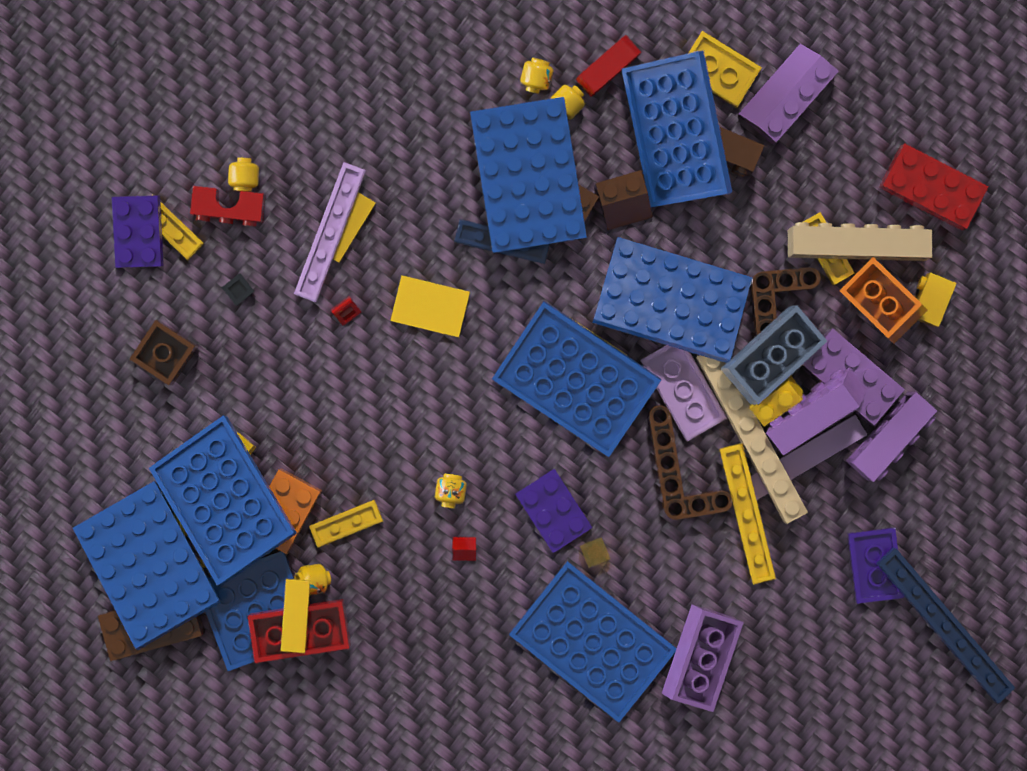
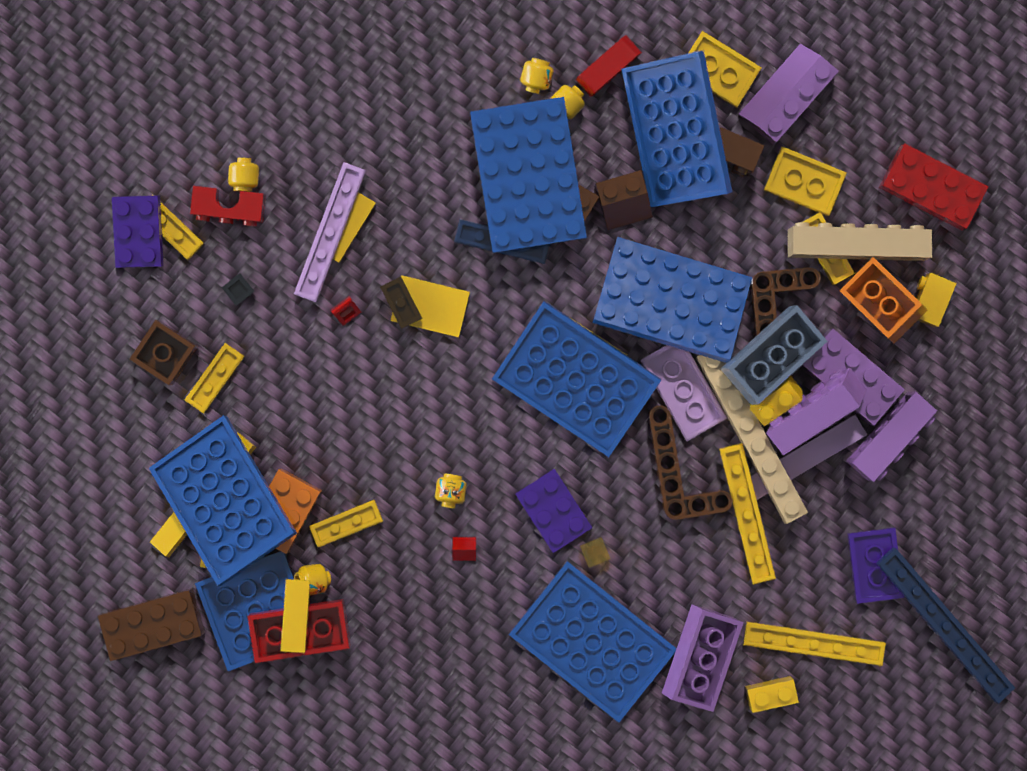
blue plate [73,481,221,650] -> none
none -> yellow tile [185,343,245,414]
none -> dark brown plate [380,276,423,329]
none -> yellow tile [743,621,886,666]
none -> yellow brick [745,676,799,713]
none -> yellow tile [763,146,847,216]

